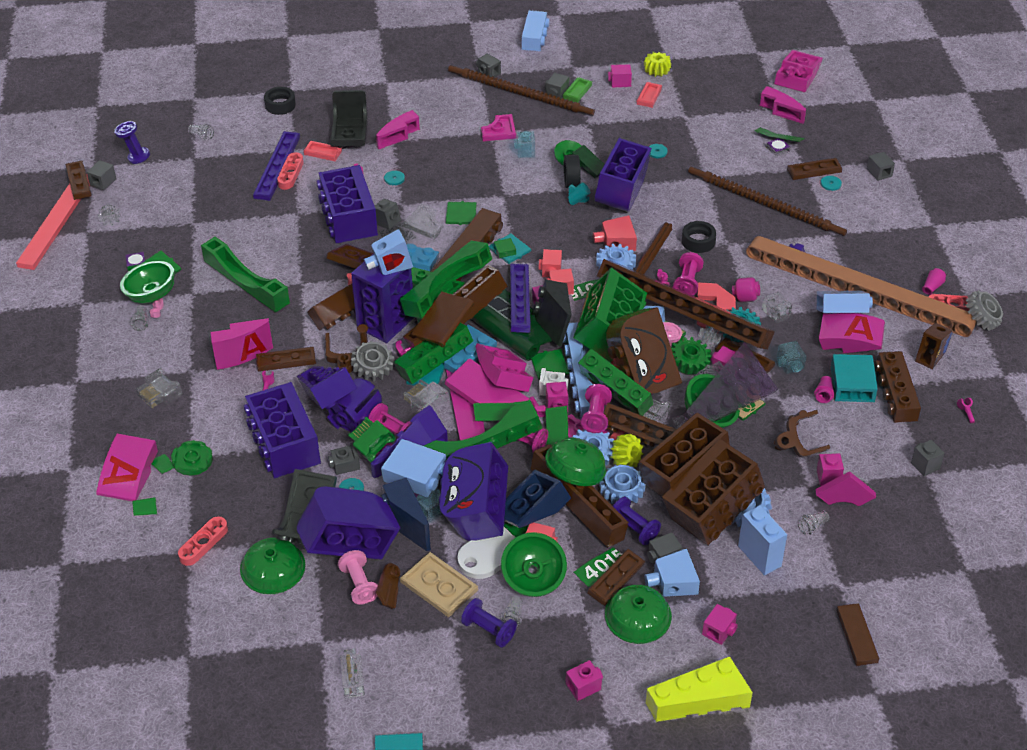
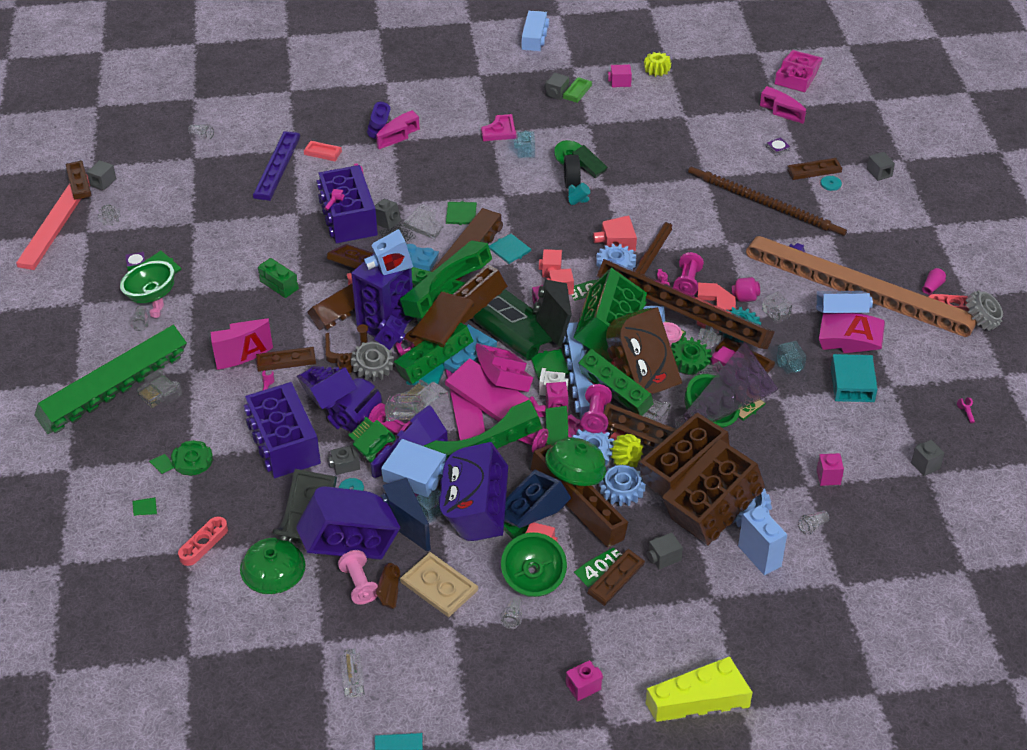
dark pink slope [96,434,158,501] -> none
dark purple hose [114,121,150,164] -> none
green arch [201,236,290,313] -> none
black tyre [264,86,296,115] -> none
coral beam [277,152,304,190] -> none
pearl dark grey bracket [331,90,368,147] -> none
teal wheel [384,171,405,185] -> none
reddish brown hose [448,65,595,116] -> none
white tile [458,527,515,579] -> none
dark purple hose [461,598,517,648] -> none
green sticker [473,401,525,421] -> none
dark grey brick [476,53,501,78] -> none
green tile [494,238,516,258] -> none
dark purple tile [510,264,530,333] -> none
dark purple brick [595,138,652,212] -> none
green hat [605,585,672,644] -> none
dark purple hose [613,496,661,545] -> none
coral tile [637,82,662,108] -> none
light blue torso [644,549,700,596] -> none
teal wheel [649,144,668,158] -> none
black tyre [682,221,716,253] -> none
dark pink brick [702,604,738,645] -> none
green sticker [754,127,806,142] -> none
reddish brown piece [774,410,830,458] -> none
dark pink cone [814,376,834,403] -> none
dark pink tile [815,471,876,506] -> none
reddish brown tile [836,603,880,666] -> none
reddish brown brick [874,351,921,423] -> none
reddish brown torso [915,323,953,370] -> none
none -> green brick [34,324,187,434]
none -> green brick [258,258,299,298]
none -> dark pink hand [325,189,344,211]
none -> dark purple brick [367,102,391,139]
none -> dark purple brick [374,315,407,350]
none -> clear piece [385,393,424,421]

